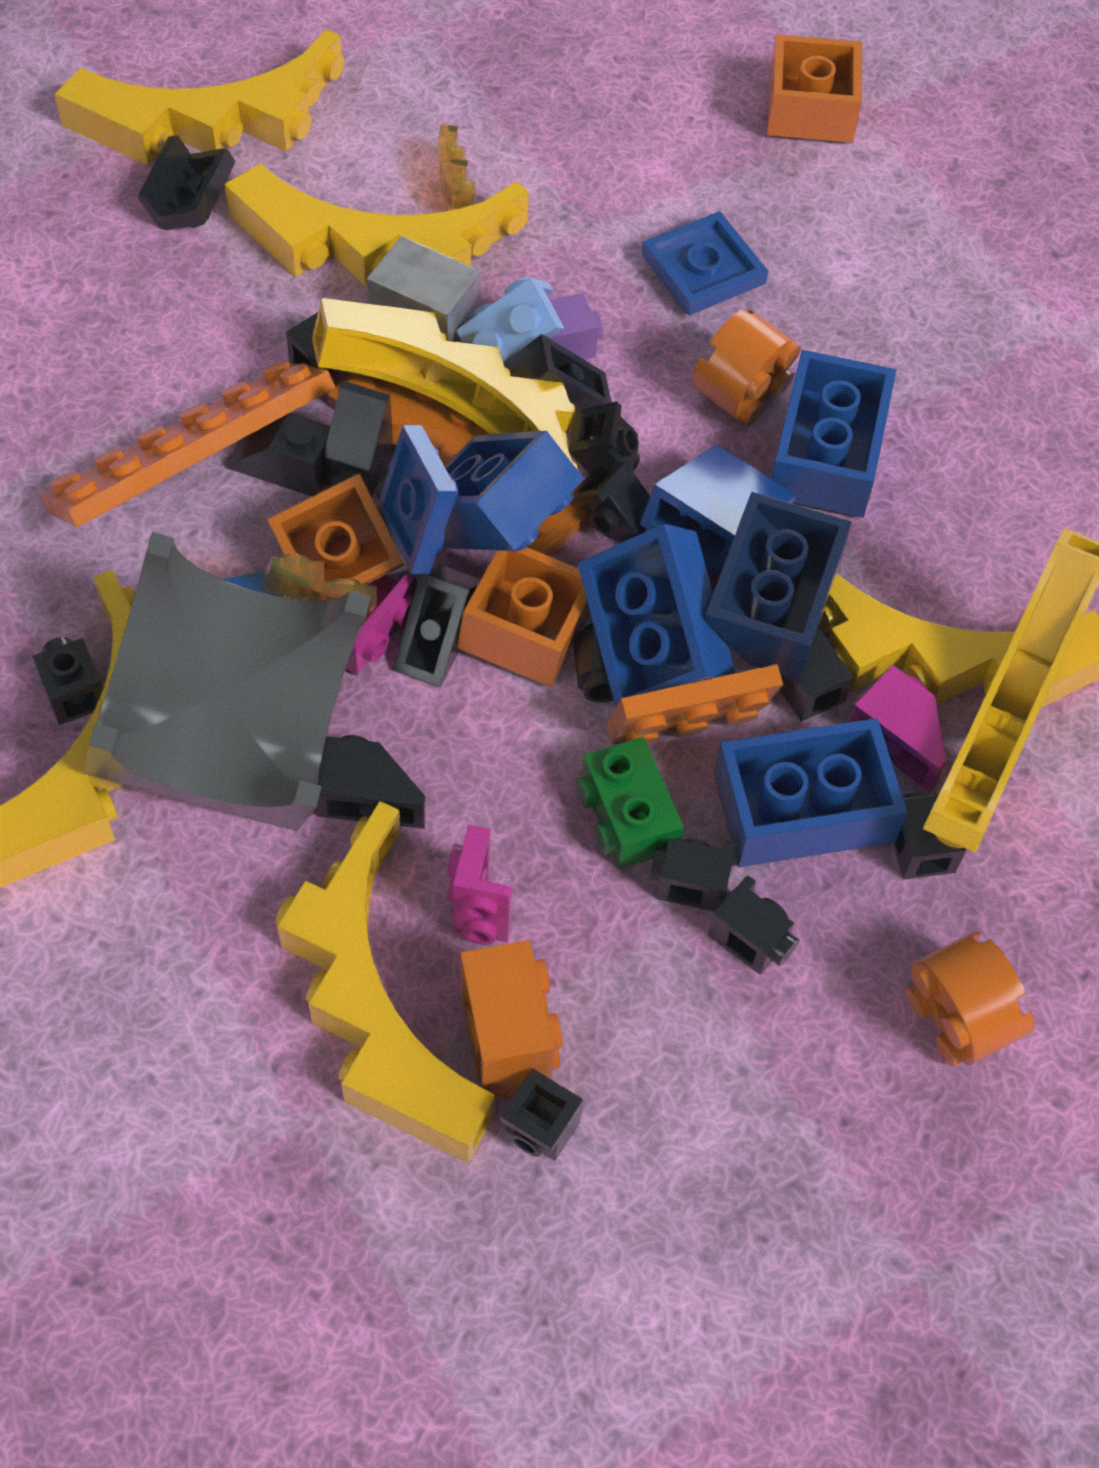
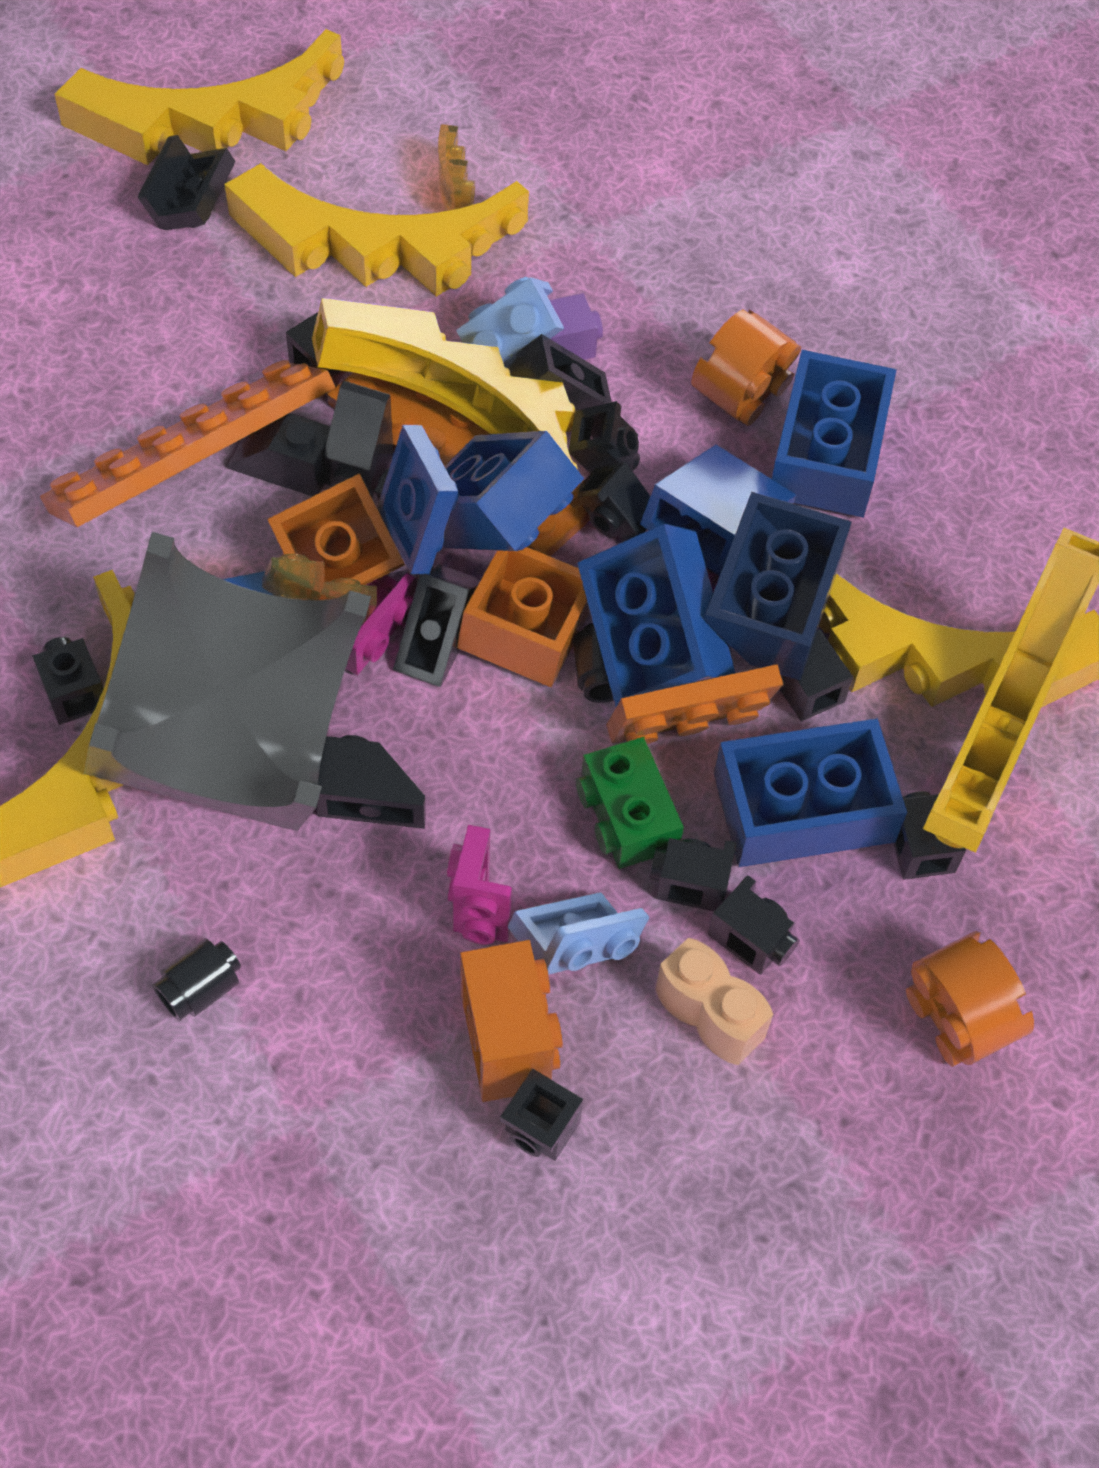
yellow arch [275,801,496,1163] -> none
flat silver piece [367,236,481,343] -> none
blue plate [641,211,768,316] -> none
orange brick [767,34,862,143] -> none
dark pink slope [849,665,946,792] -> none
none -> black brick [152,938,241,1021]
none -> light blue bracket [508,892,649,975]
none -> light nougat brick [655,938,773,1065]

